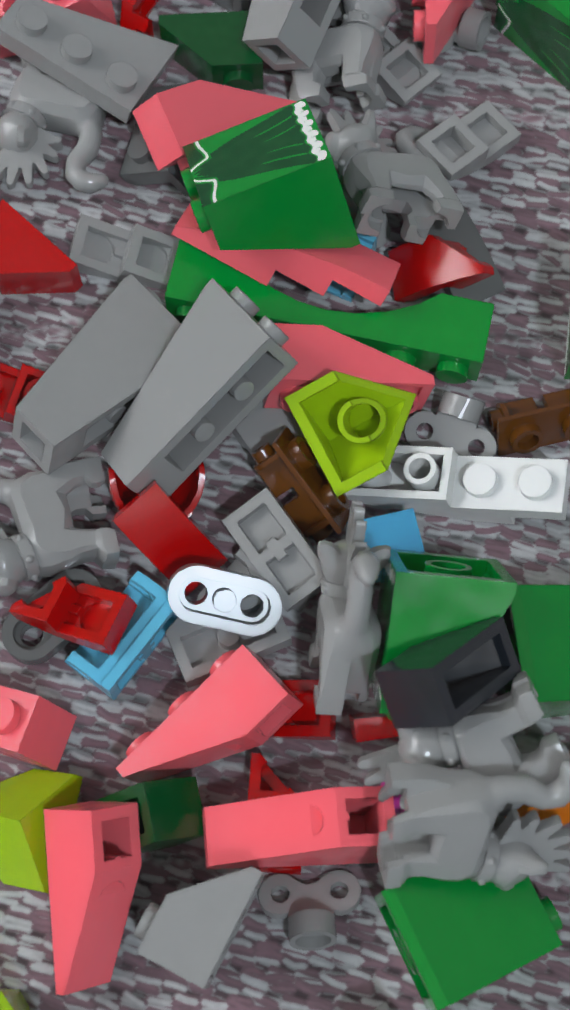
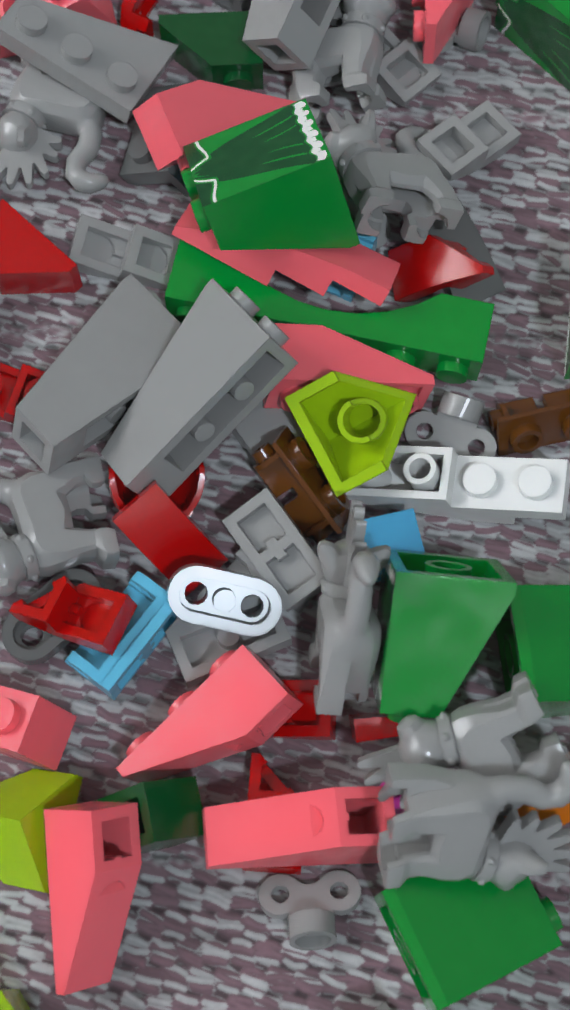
light grey slope [134,866,264,989] -> none
black slope [375,616,521,729] -> none

